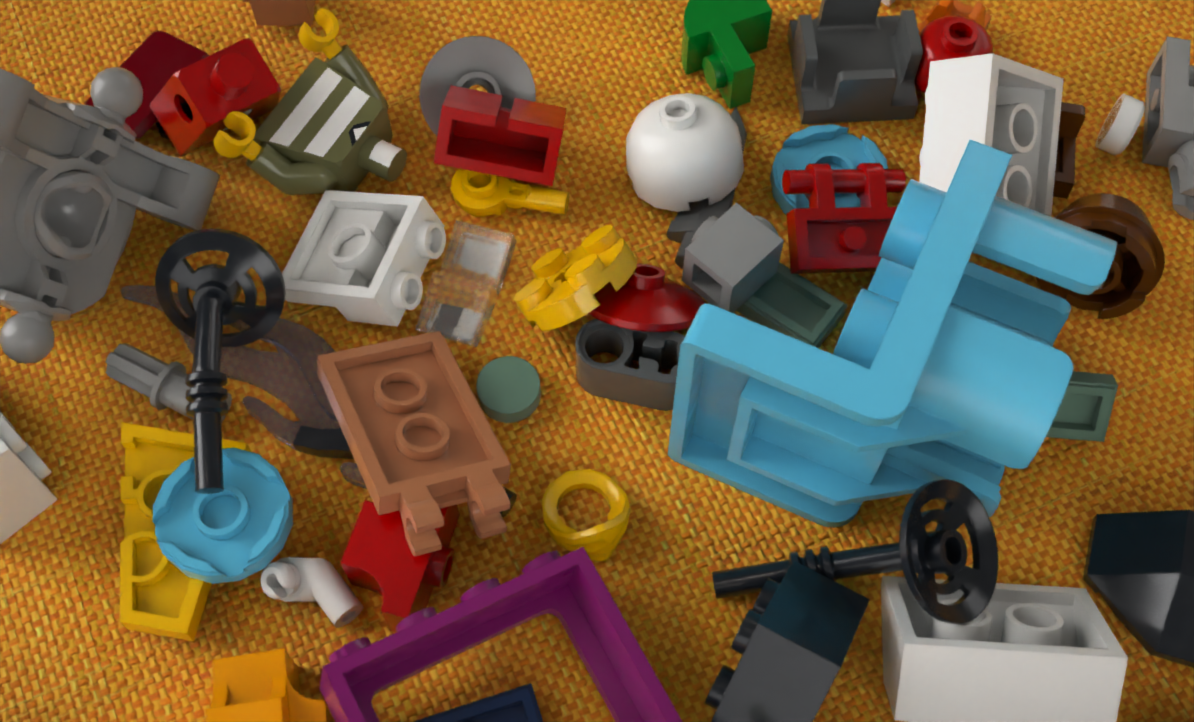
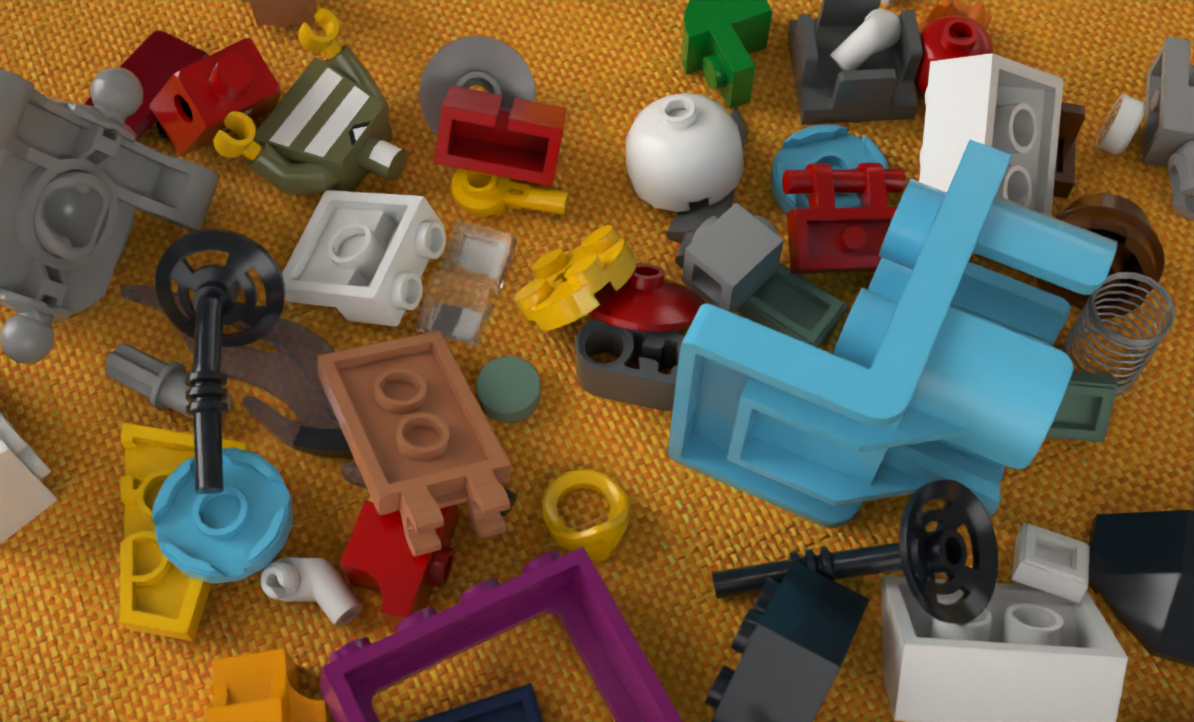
none -> white arm [829,8,902,71]
none -> white tile [1011,523,1089,603]
none -> light grey piece [1061,272,1176,395]

